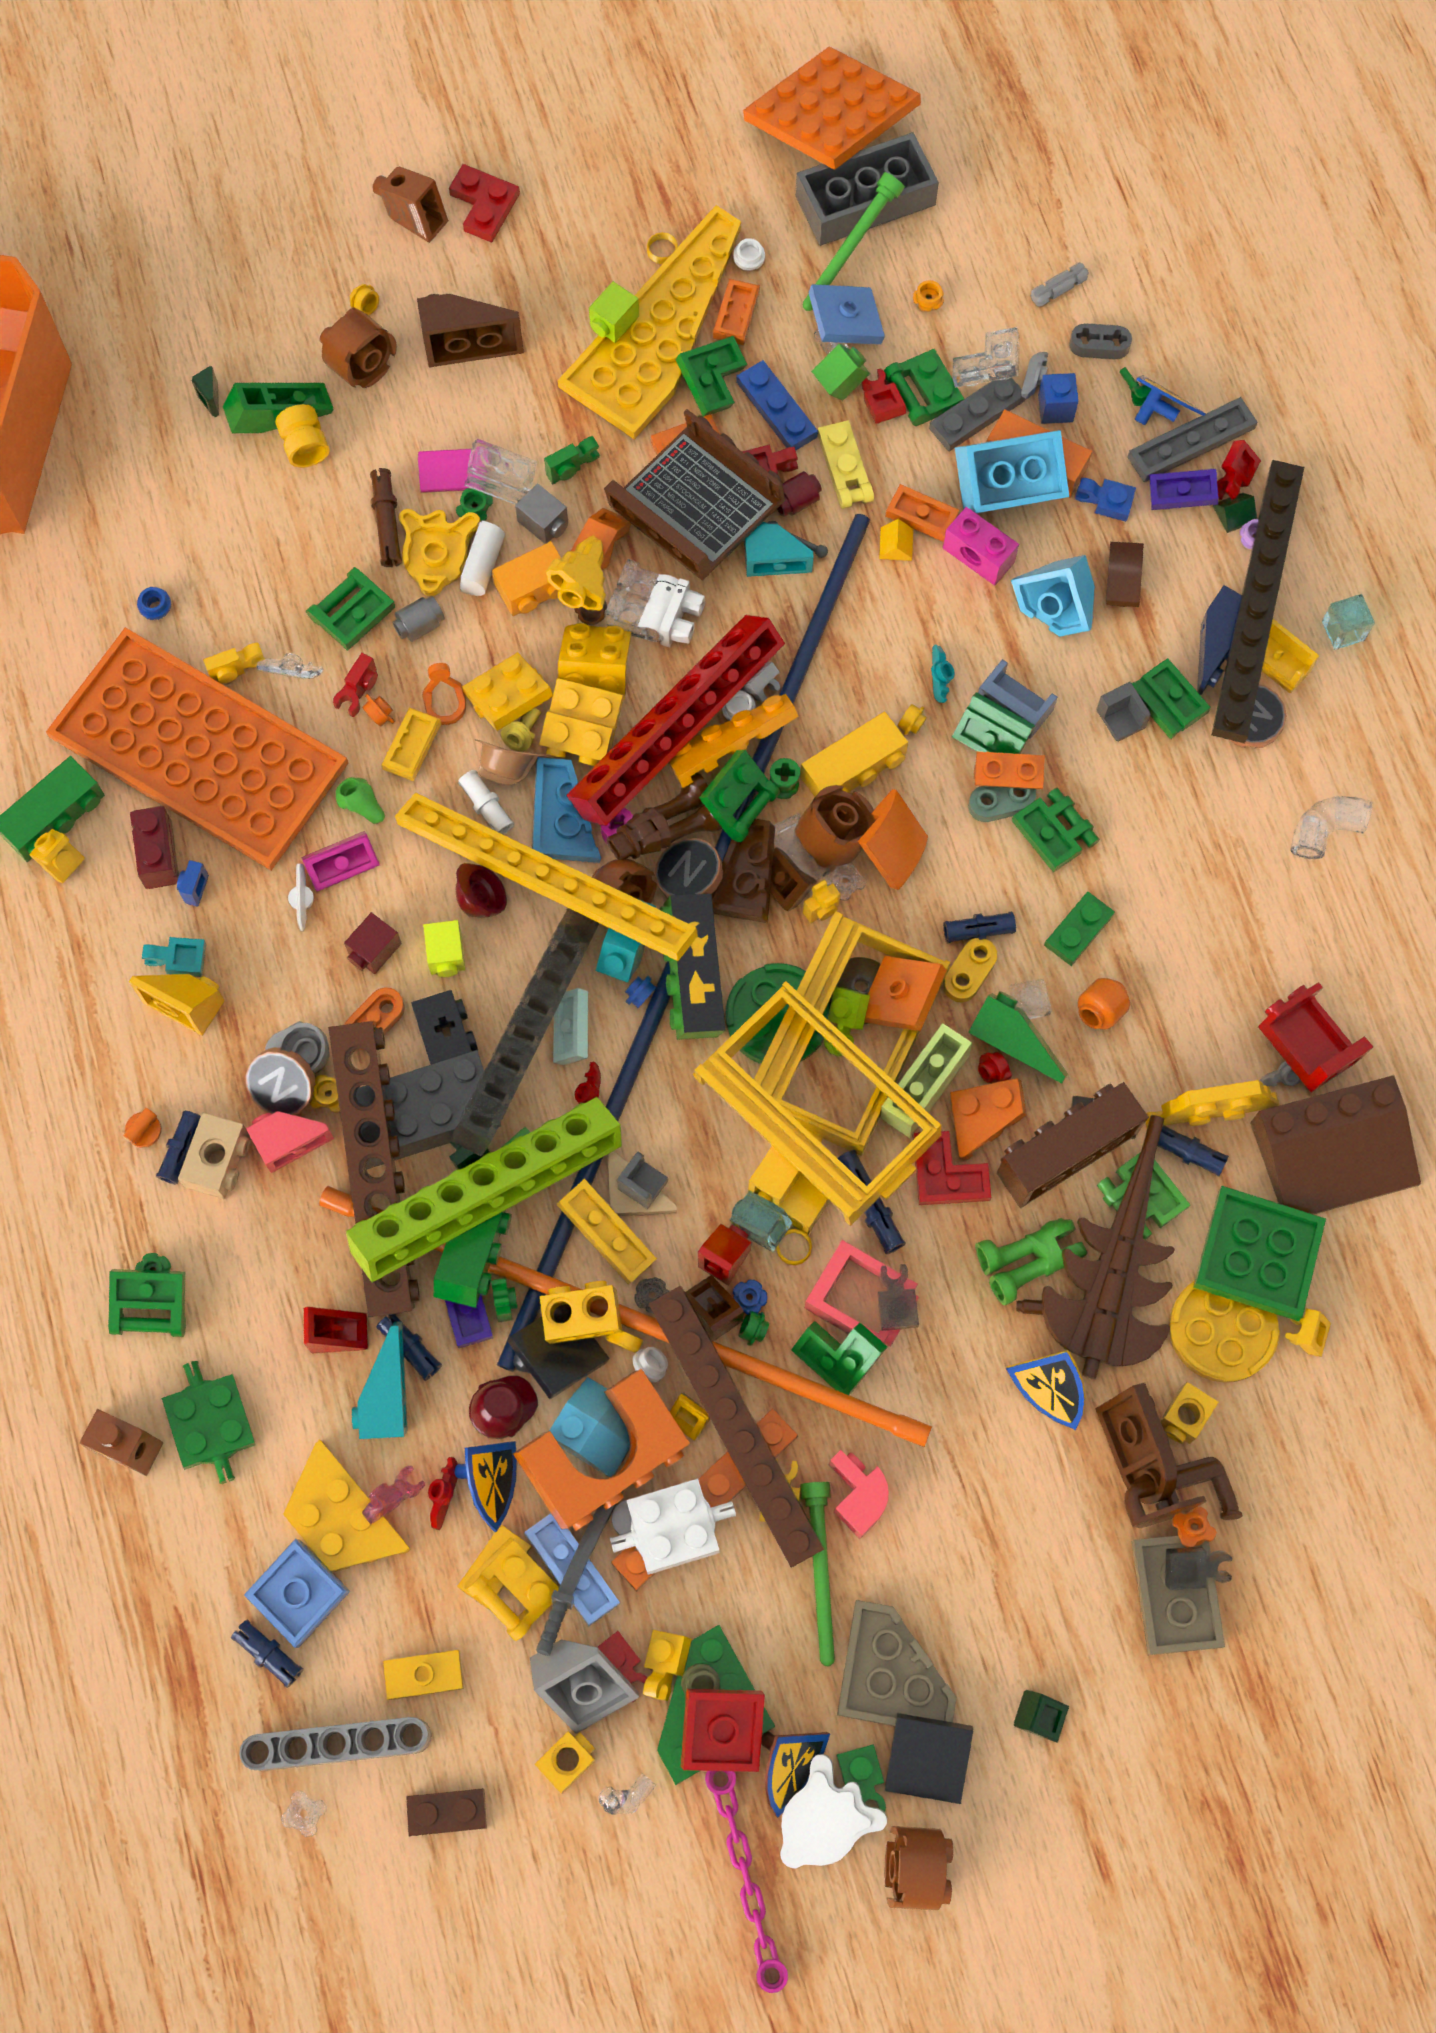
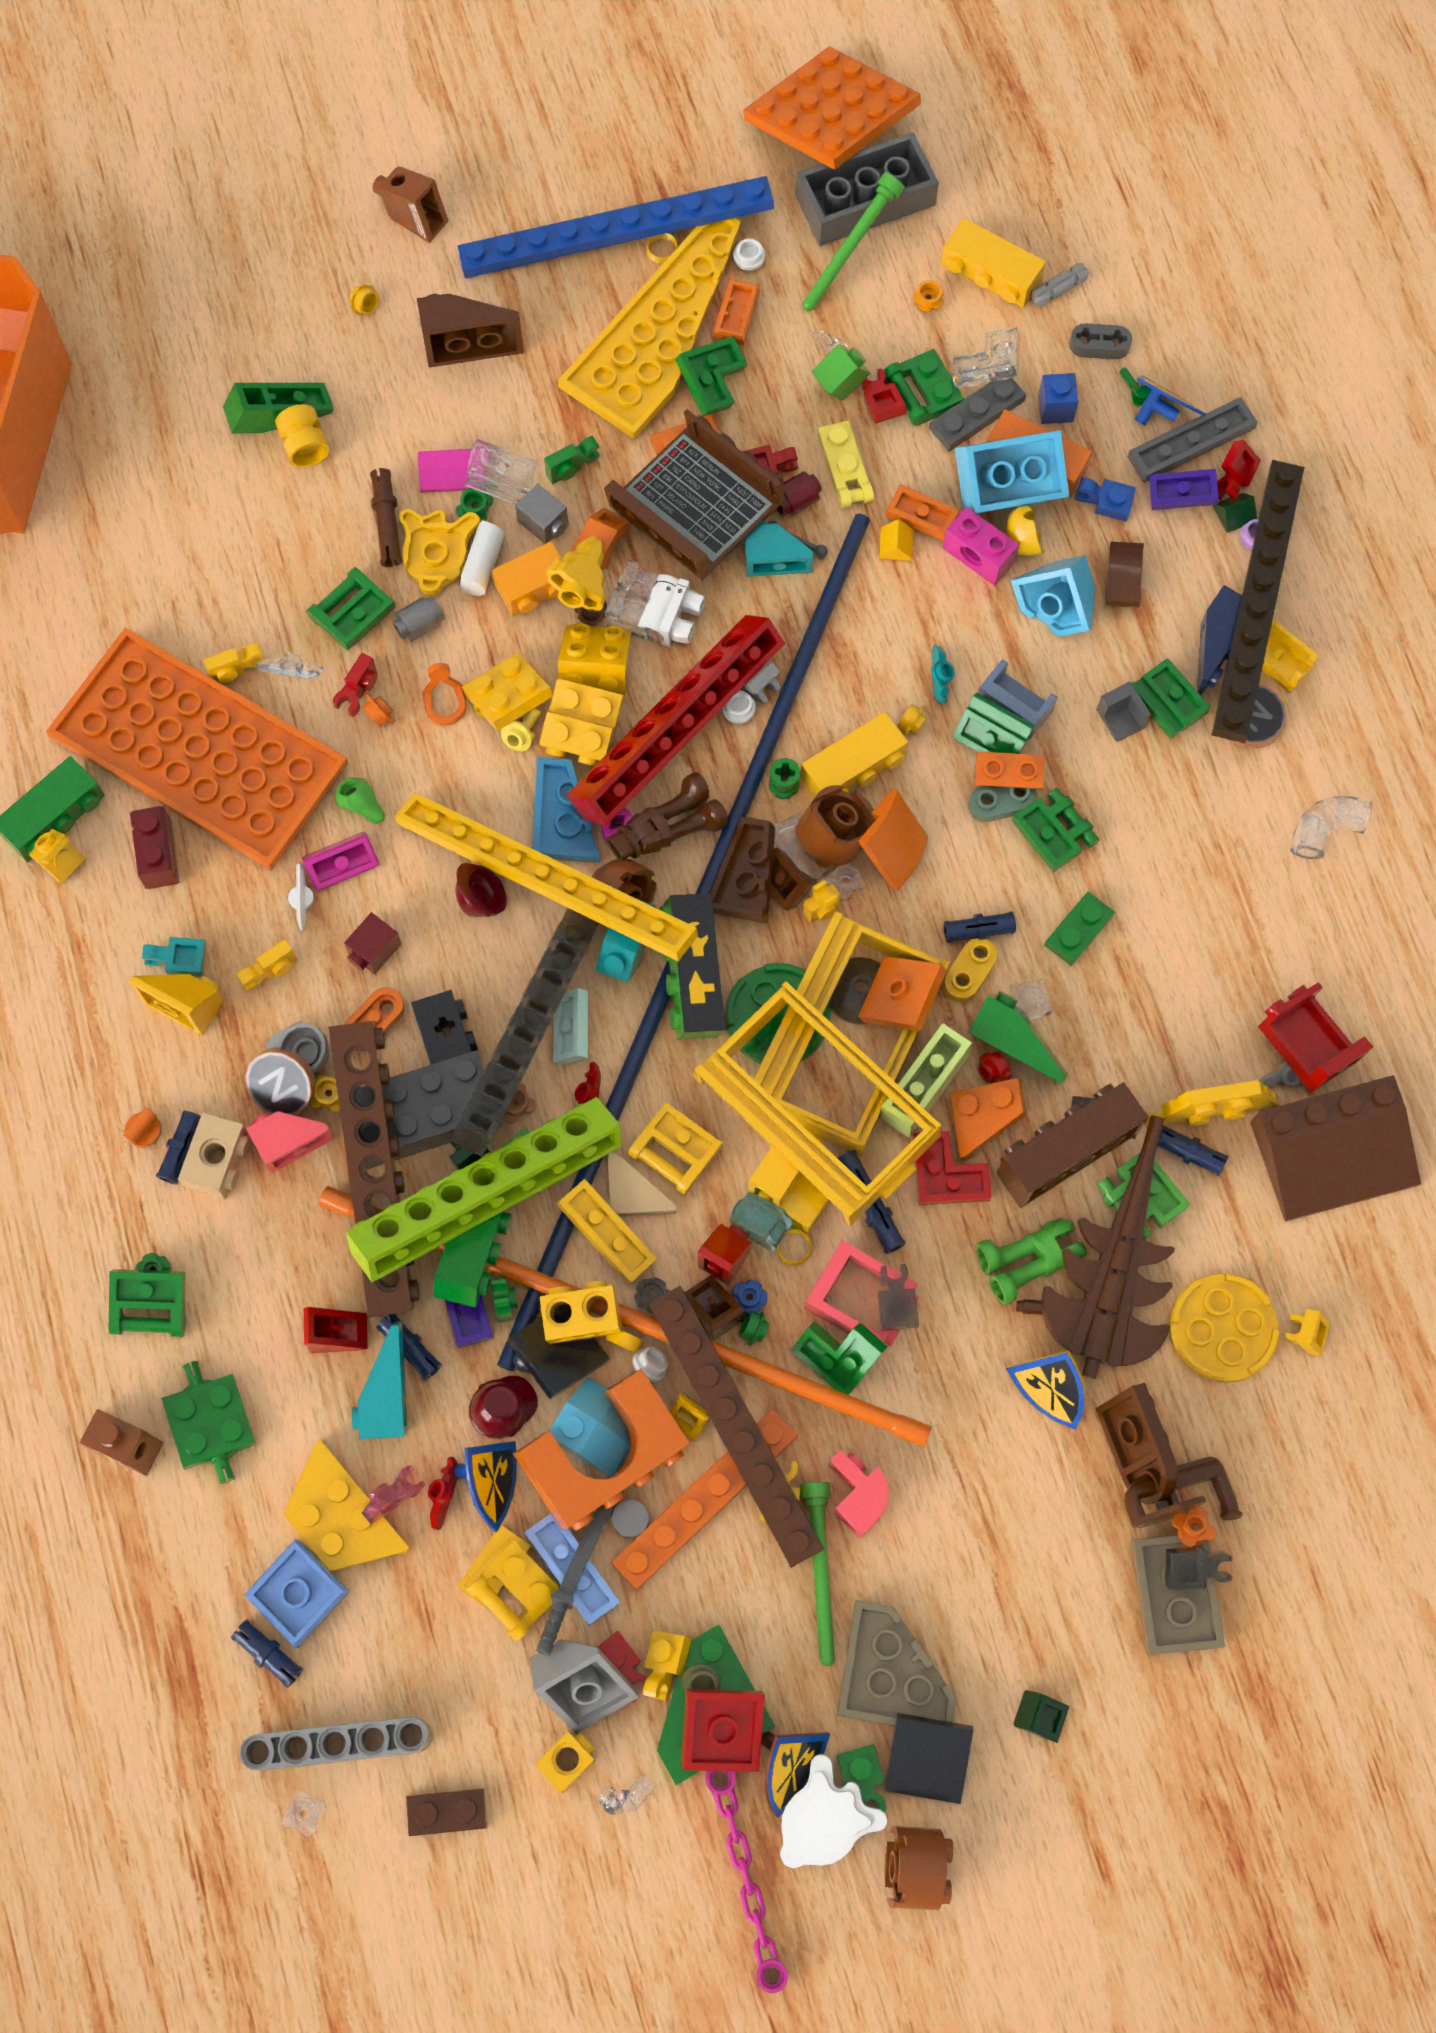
blue plate [137,587,171,620] -> none
blue plate [177,860,209,907] -> none
dark green slope [191,366,219,417] -> none
dark orange brick [320,308,397,388] -> none
yellow plate [381,707,441,781] -> none
yellow plate [383,1650,464,1700] -> none
neon yellow brick [423,920,466,977] -> none
red plate [449,164,520,243] -> none
white pin [458,770,514,835] -> none
medium nougat piece [475,739,556,785] -> none
lime brick [589,281,639,343] -> none
white plate [610,1479,736,1575] -> none
dark grey panel [617,1151,668,1209] -> none
blue plate [625,976,656,1008] -> none
black tile [655,838,723,898] -> none
light orange wing [668,694,799,788] -> none
green plate [699,750,780,842] -> none
blue plate [736,360,818,450] -> none
medium blue plate [808,284,885,345] -> none
lime plate [824,987,870,1056] -> none
light grey piece [1021,352,1048,399] -> none
orange head [1077,978,1130,1030] -> none
yellow brick [1160,1382,1219,1444] -> none
green plate [1193,1186,1326,1321] -> none
clear light blue brick [1322,594,1375,650] -> none
none -> yellow plate [236,939,298,992]
none -> blue plate [457,176,774,278]
none -> nougat plate [494,1082,536,1123]
none -> yellow plate [627,1102,722,1196]
none -> yellow brick [941,217,1046,308]
none -> yellow hair [1005,505,1045,556]

